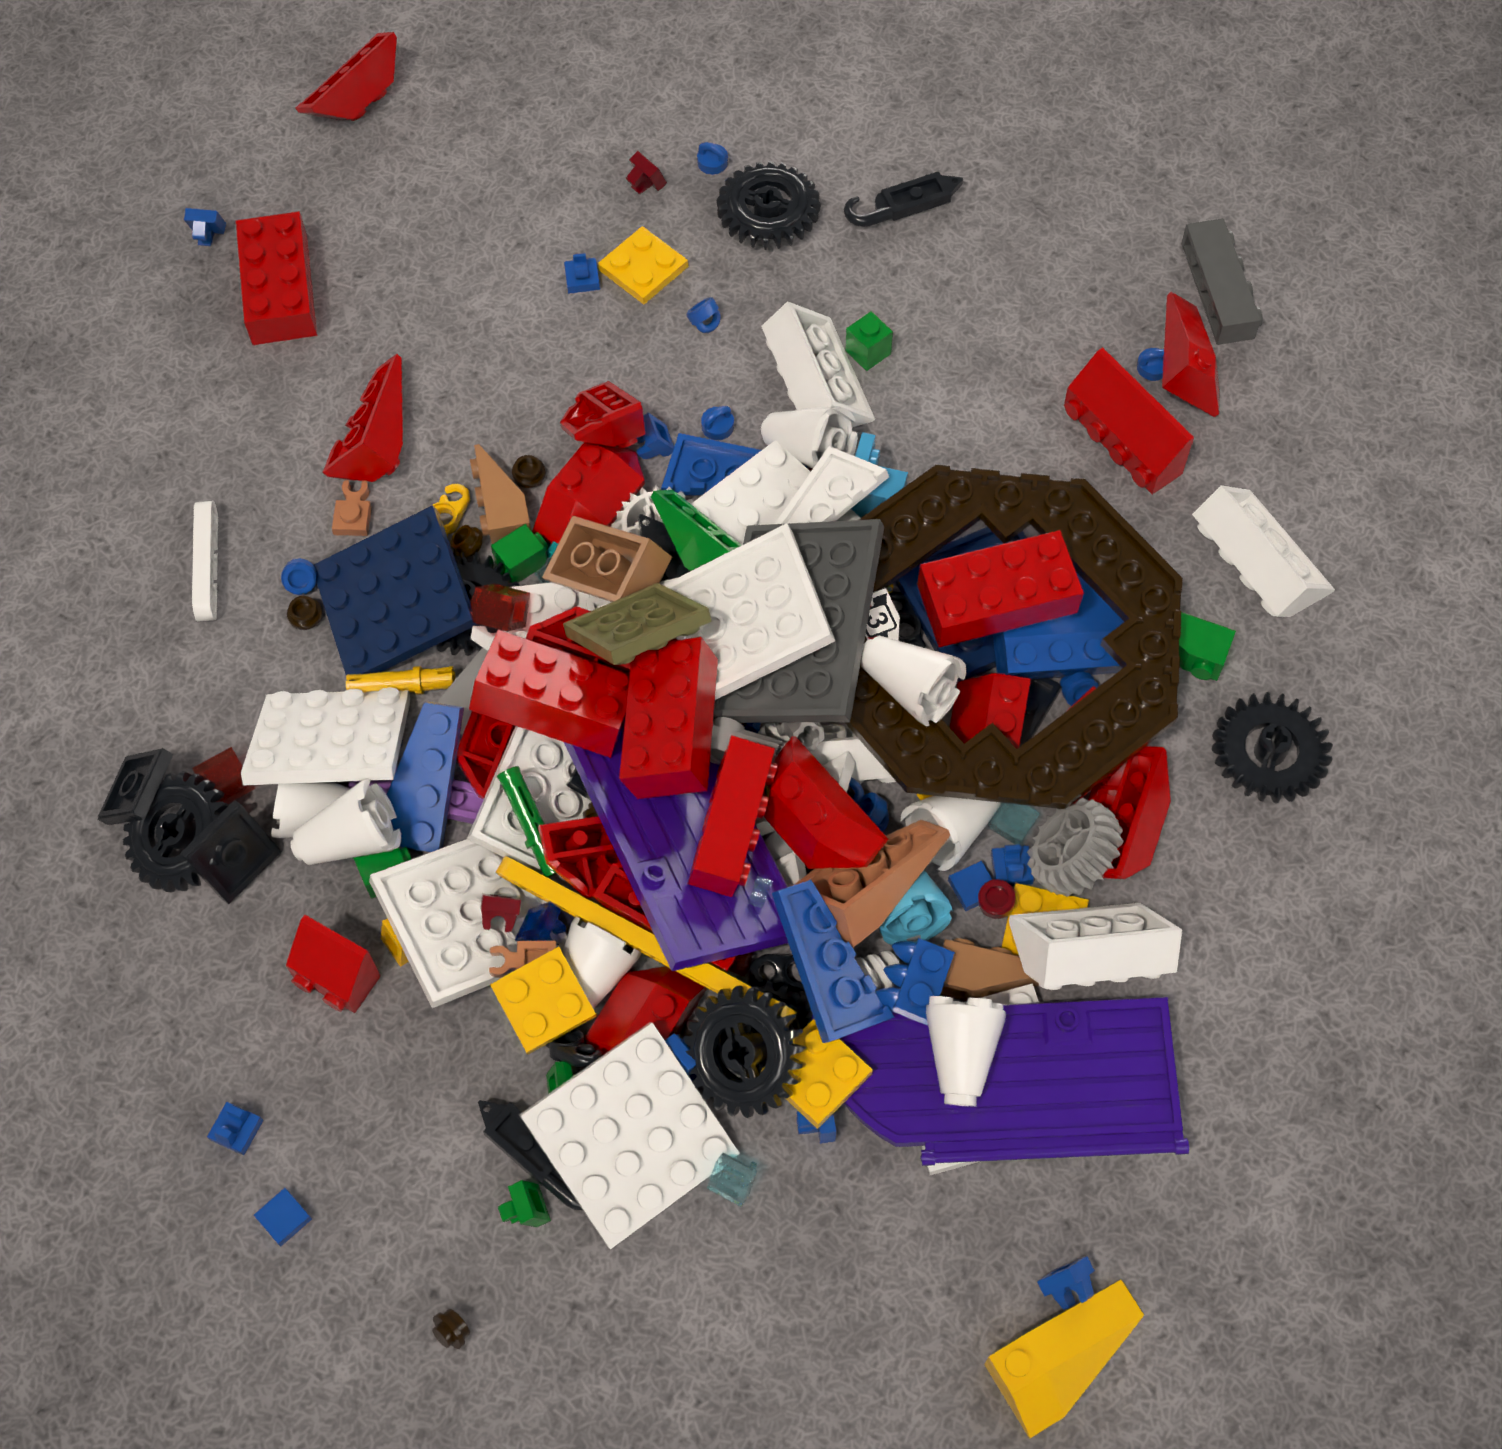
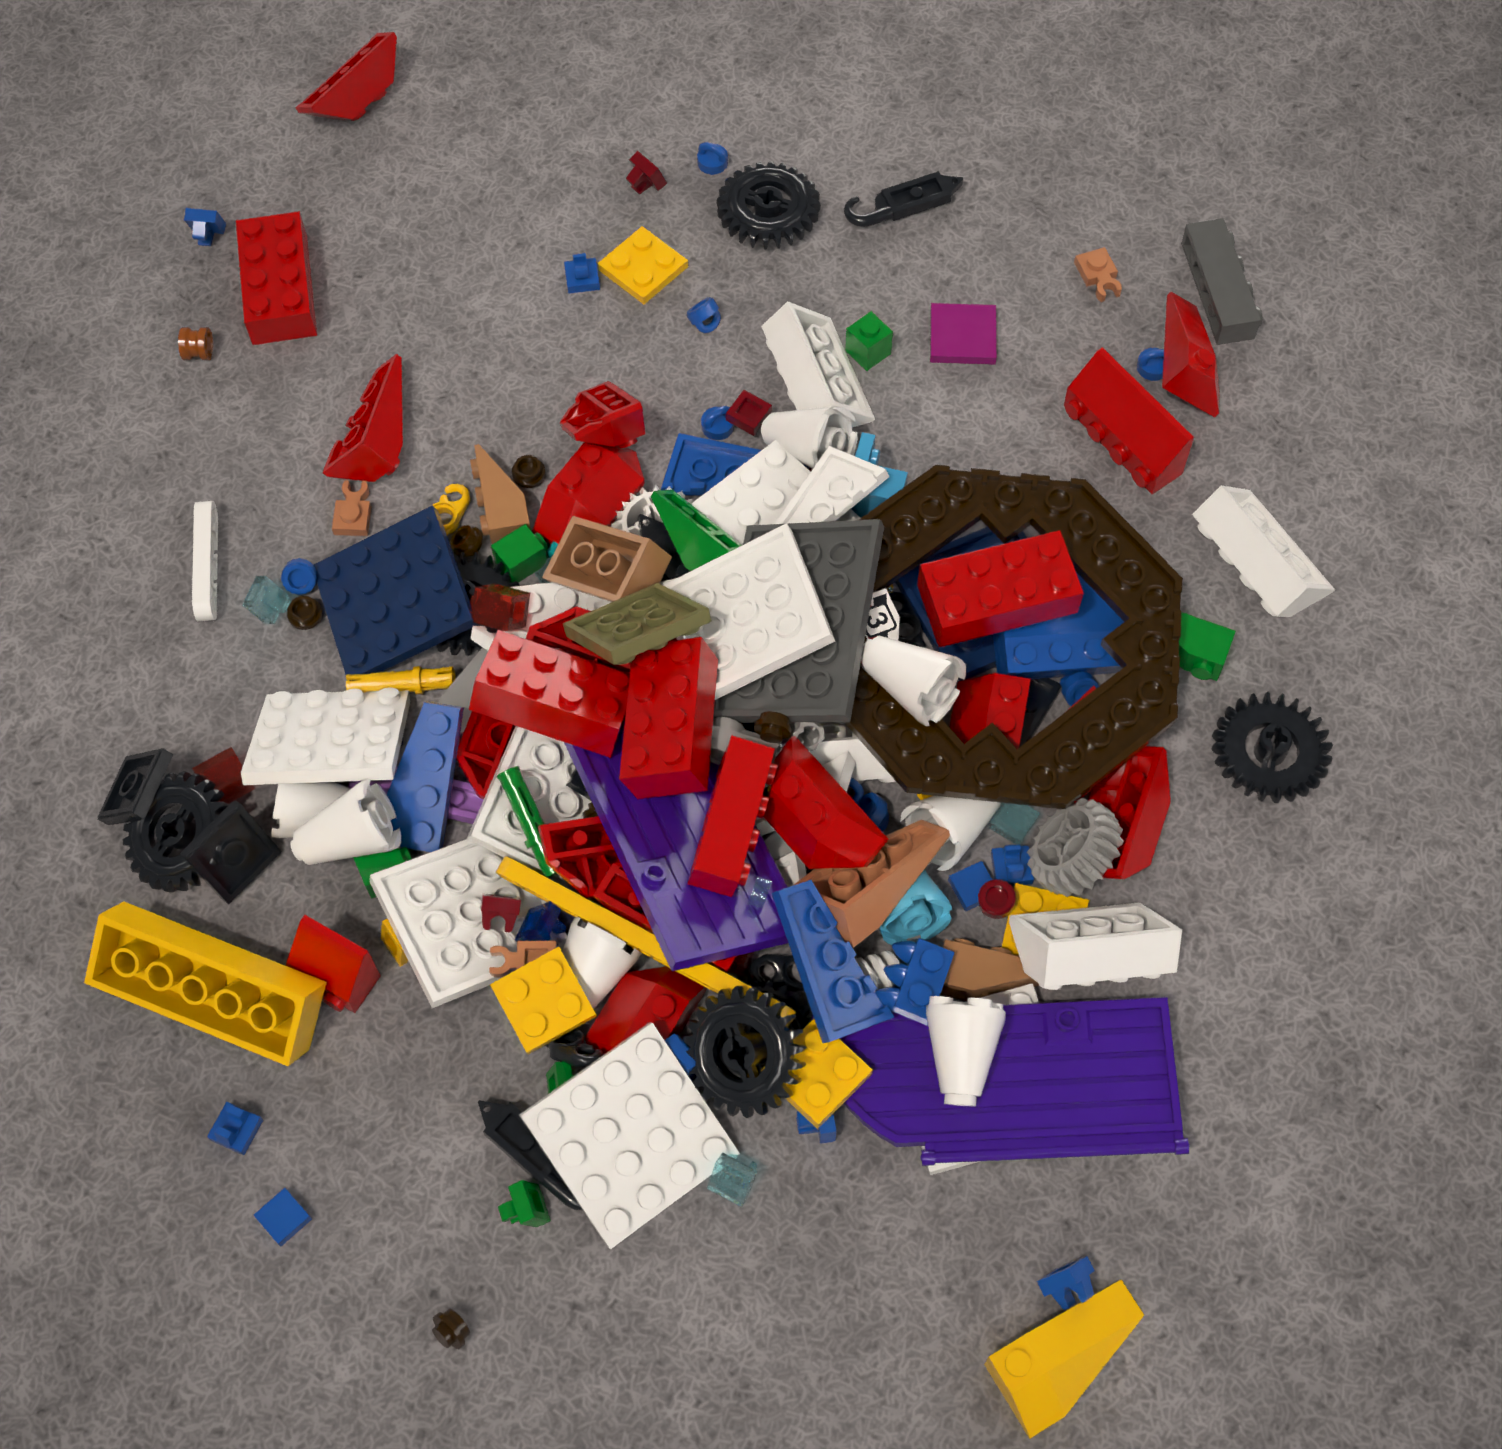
blue tile [636,413,674,459] -> none
none -> yellow brick [84,901,327,1066]
none -> dark orange wheel [178,327,213,360]
none -> clear light blue tile [242,576,292,624]
none -> dark red tile [726,390,772,436]
none -> dark brown plate [754,711,792,743]
none -> magenta tile [930,303,997,365]
none -> nougat plate [1074,247,1122,302]

